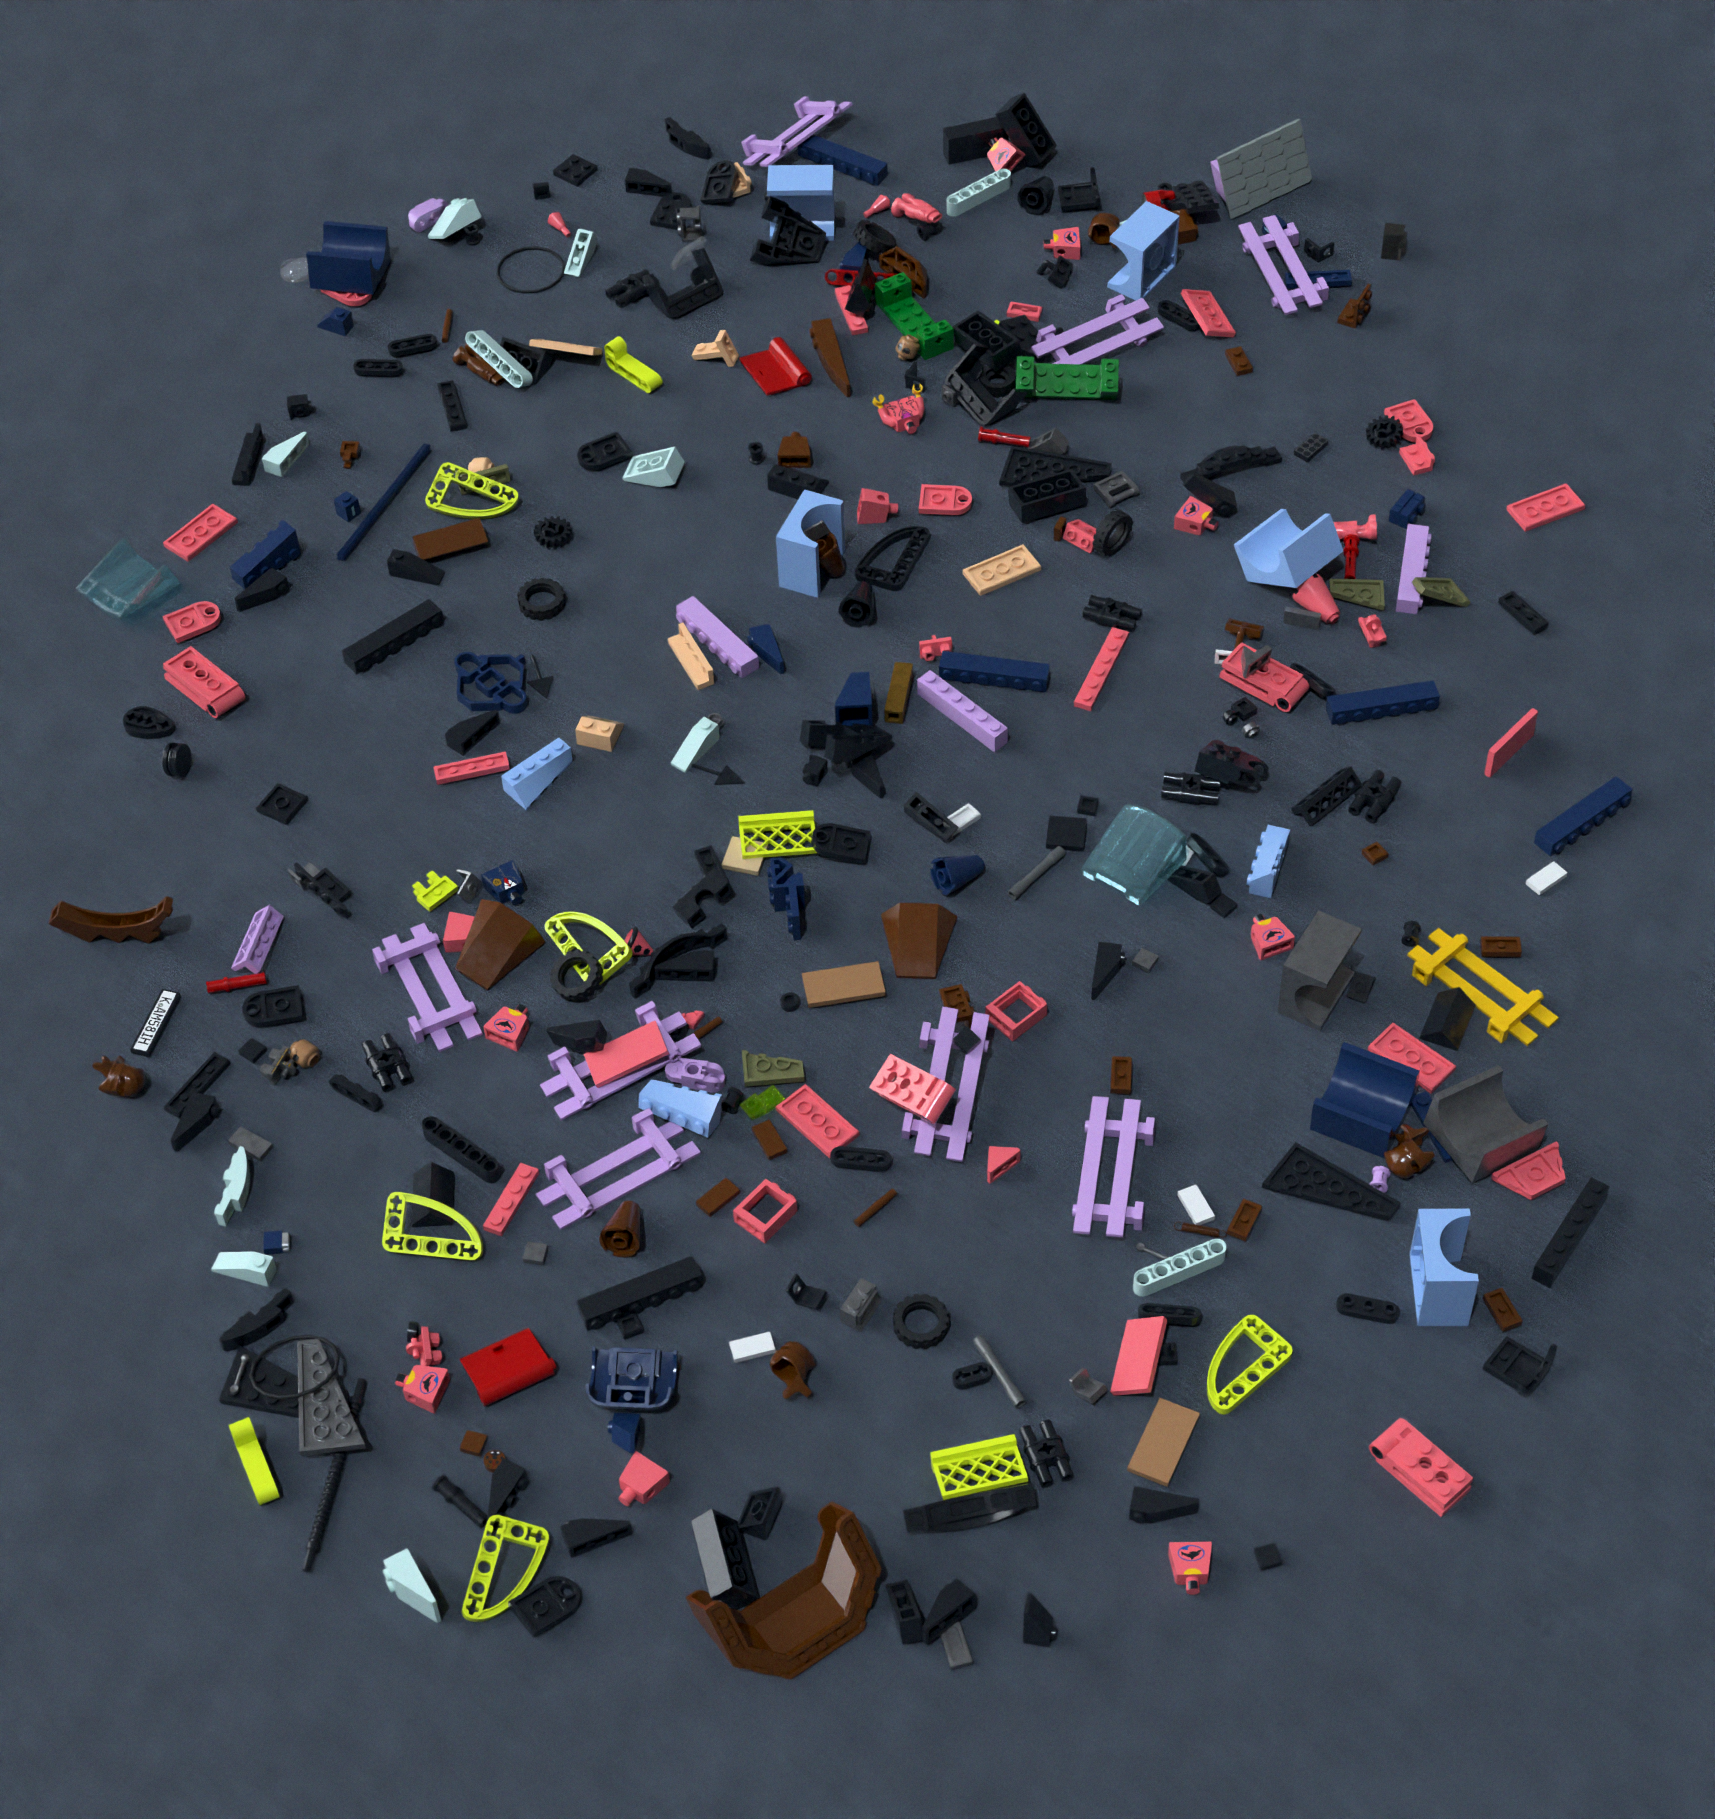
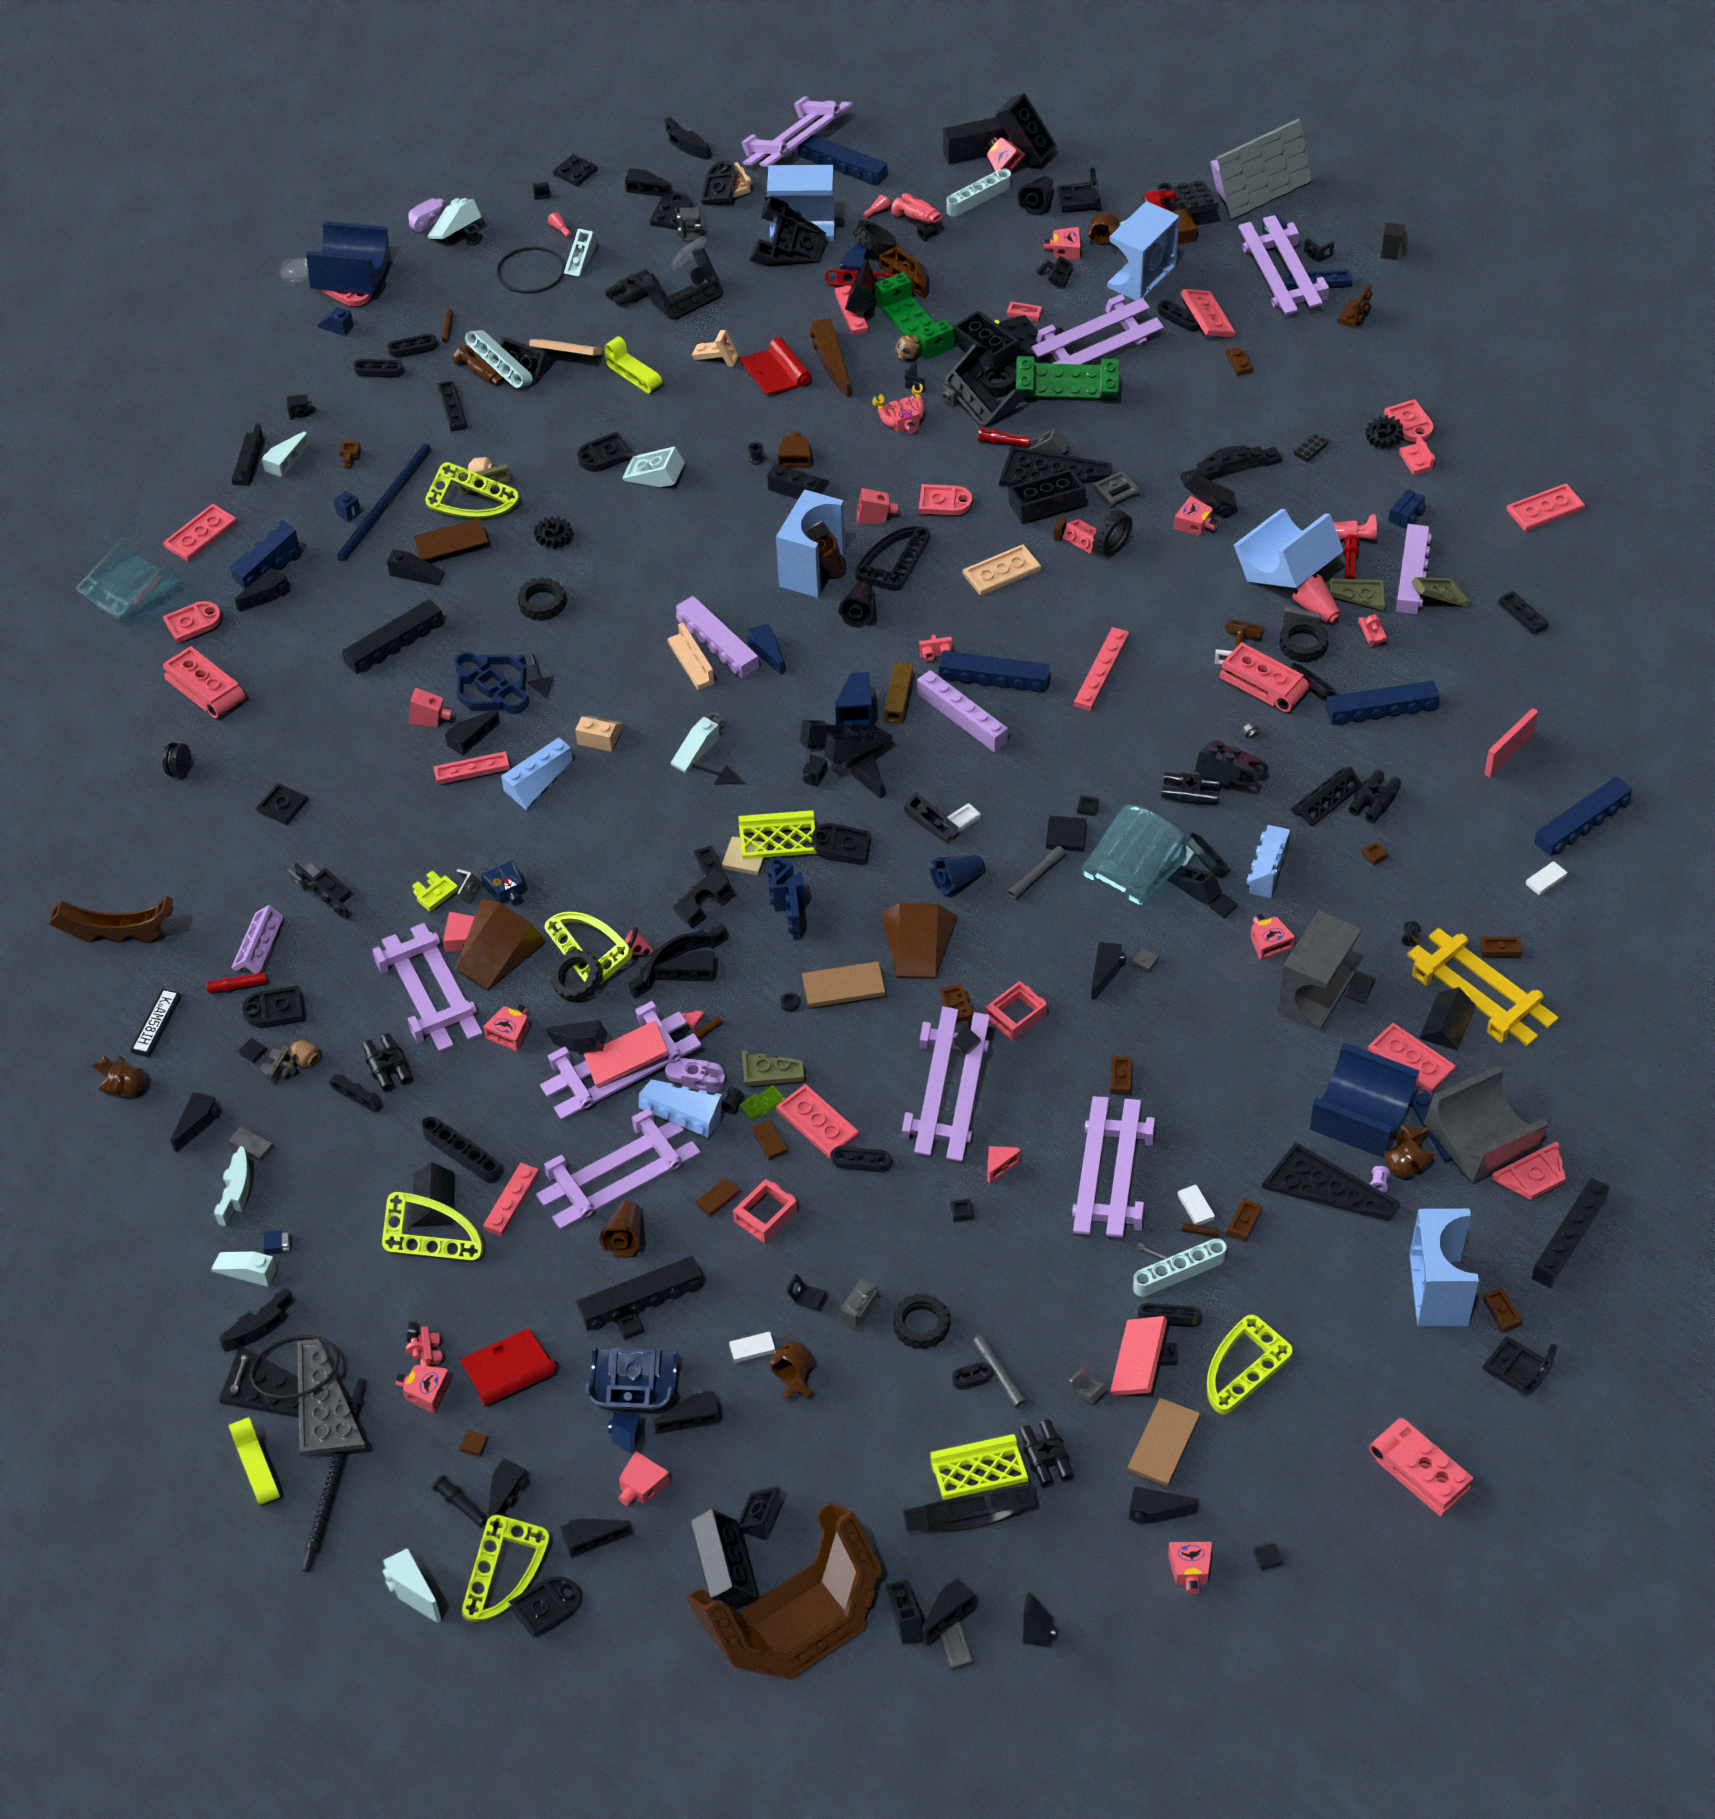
black piece [123,706,175,739] -> none
black tile [164,1052,231,1119] -> none
reddish brown tile [484,1450,505,1473] -> none
flat silver tile [522,1241,548,1265] -> none
reddish brown piece [853,1188,897,1227] -> none
coral hinge [869,1054,956,1125] -> none
black pin [1082,595,1142,632] -> none
black plate [1222,697,1257,725] -> none
flat silver slope [1241,645,1272,678] -> none
black plate [1336,1293,1400,1324] -> none
none -> coral torso [409,688,453,727]
none -> black slope [654,1391,719,1434]
none -> black tile [950,1199,974,1222]
none -> black tyre [1279,619,1328,663]

